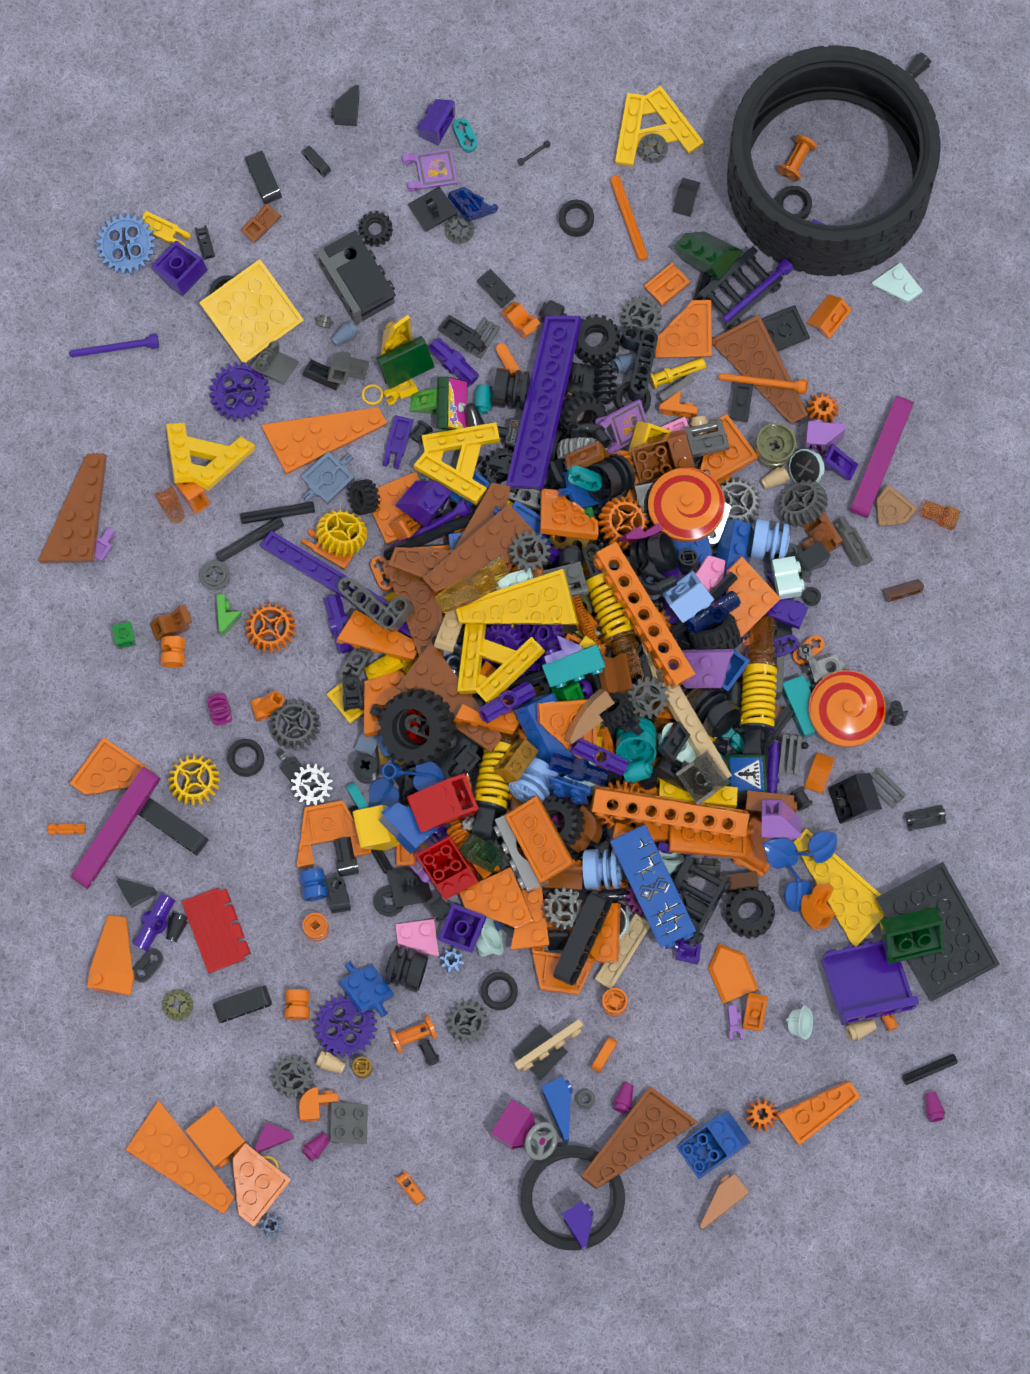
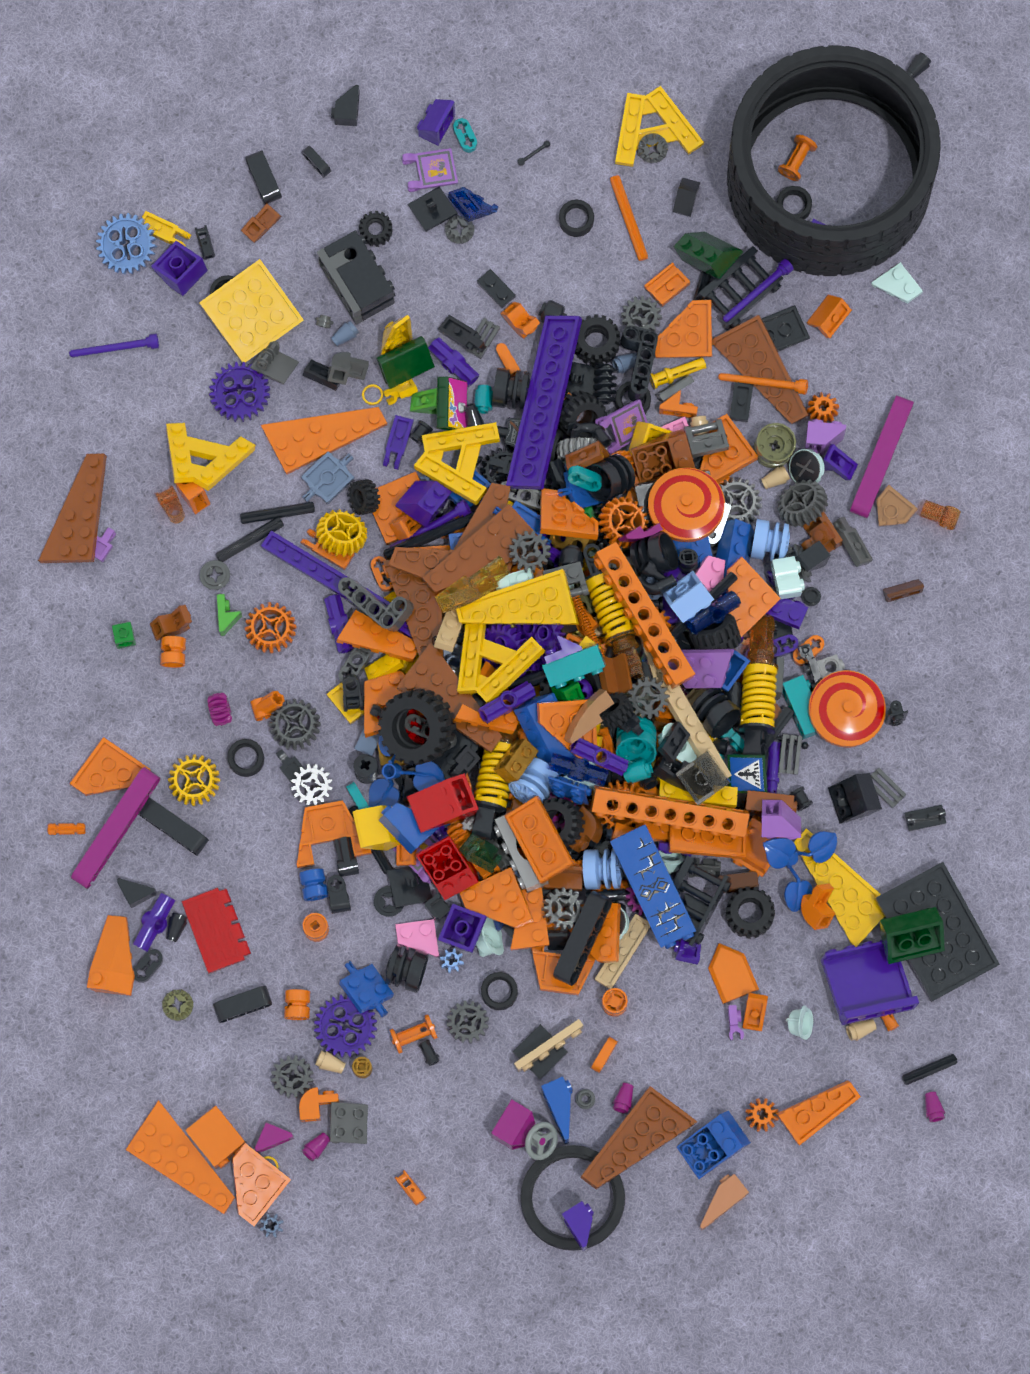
orange slope [804,752,835,794] -> none

